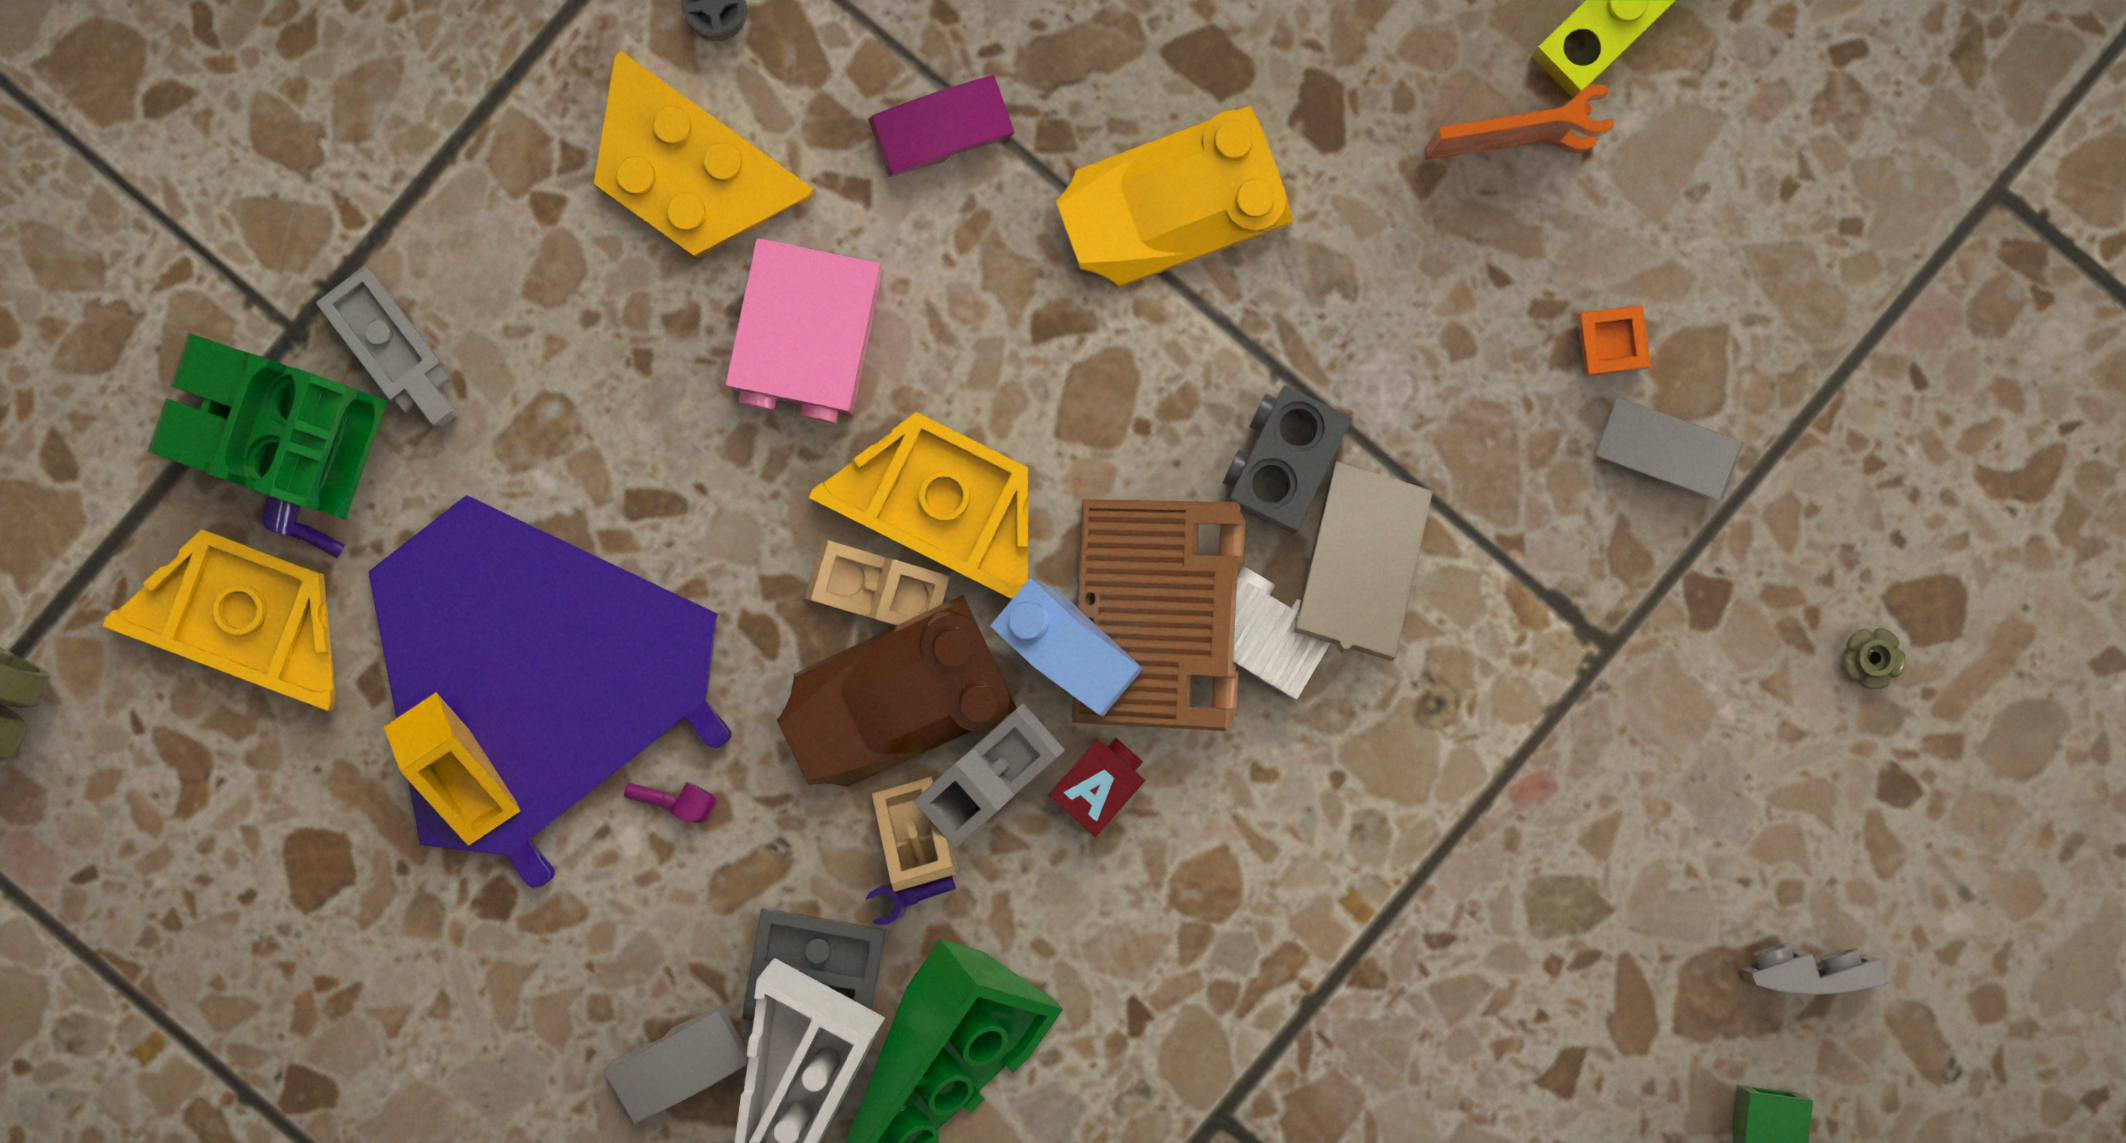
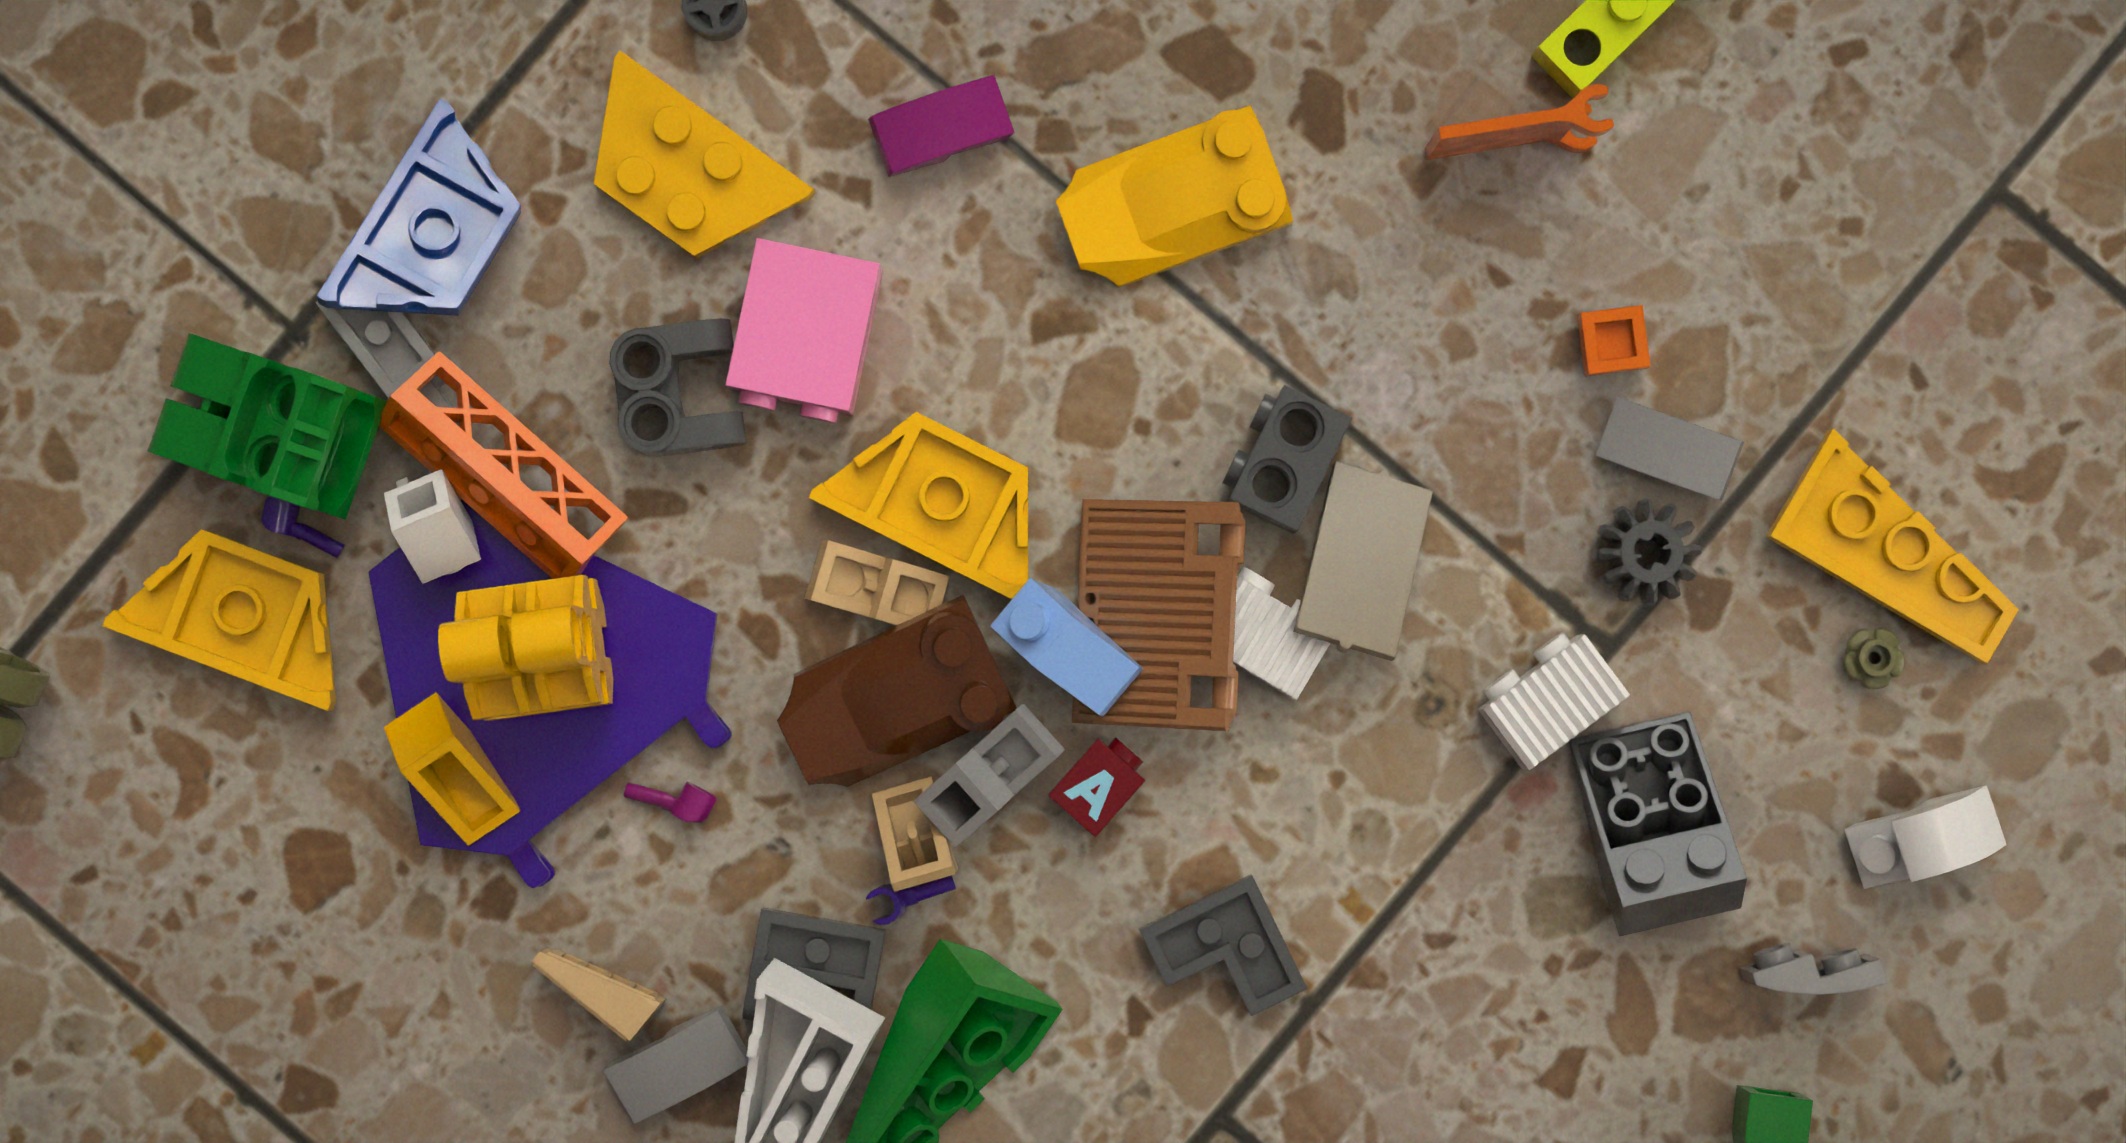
none -> wing [317,98,521,316]
none -> orange fence [379,351,628,579]
none -> white brick [384,469,481,584]
none -> yellow connector [438,575,613,721]
none -> tan slope [532,947,666,1041]
none -> dark grey piece [609,318,747,457]
none -> dark grey plate [1139,874,1308,1016]
none -> white brick [1478,632,1630,770]
none -> dark grey slope [1569,712,1747,937]
none -> dark grey gear [1592,499,1702,606]
none -> yellow wing [1766,428,2019,664]
none -> white brick [1844,785,2007,889]

